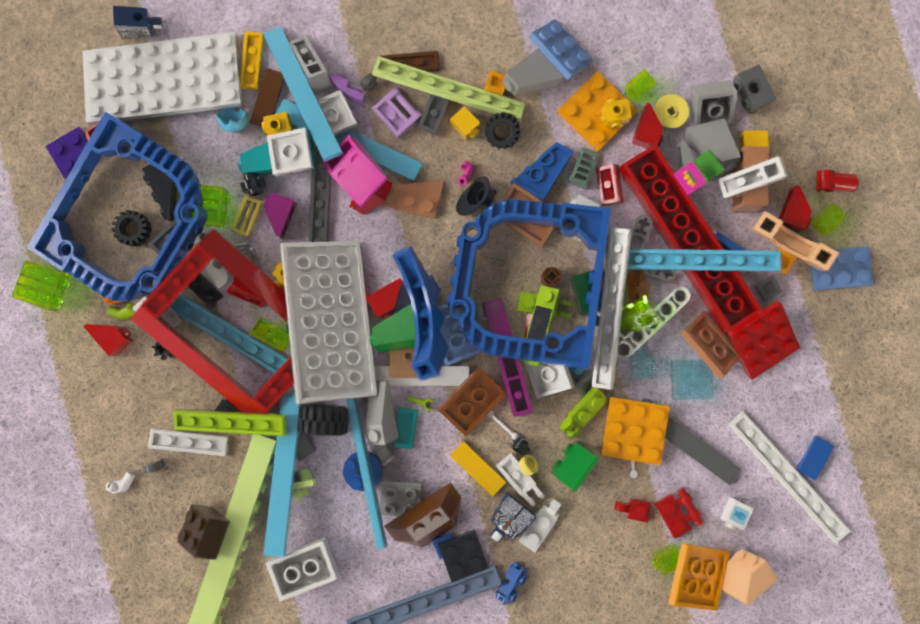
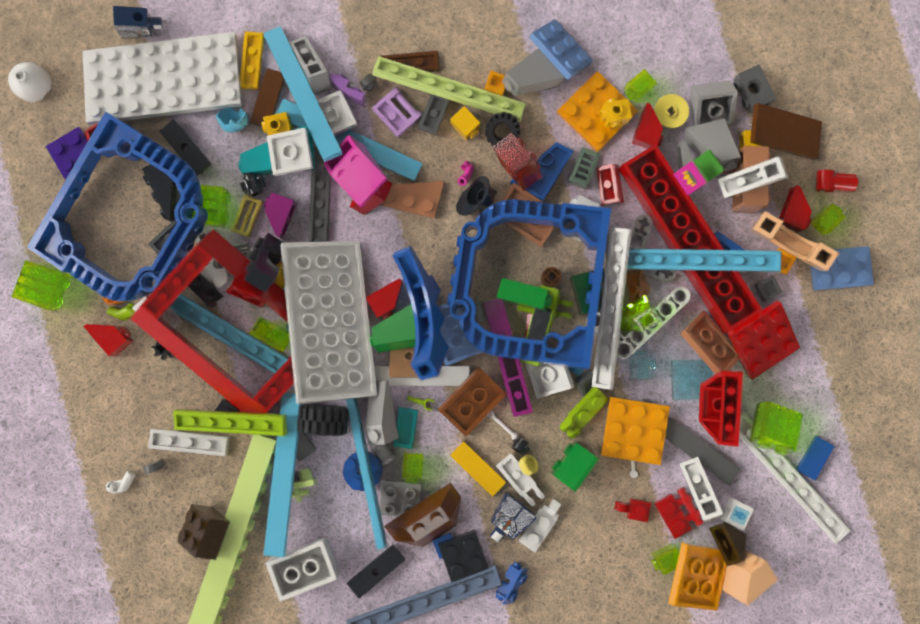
black tyre [112,210,152,247] -> none
none -> white cylinder [8,62,51,102]
none -> black tile [159,119,212,176]
none -> black arch [244,233,283,293]
none -> black tile [346,544,405,599]
none -> clear neon green brick [402,453,424,483]
none -> clear red brick [492,133,542,191]
none -> green slope [497,278,553,311]
none -> white slope [679,457,725,522]
none -> red wedge [699,370,743,447]
none -> dark brown slope [709,522,747,566]
none -> clear neon green brick [749,401,803,456]
none -> reddish brown tile [750,103,822,160]

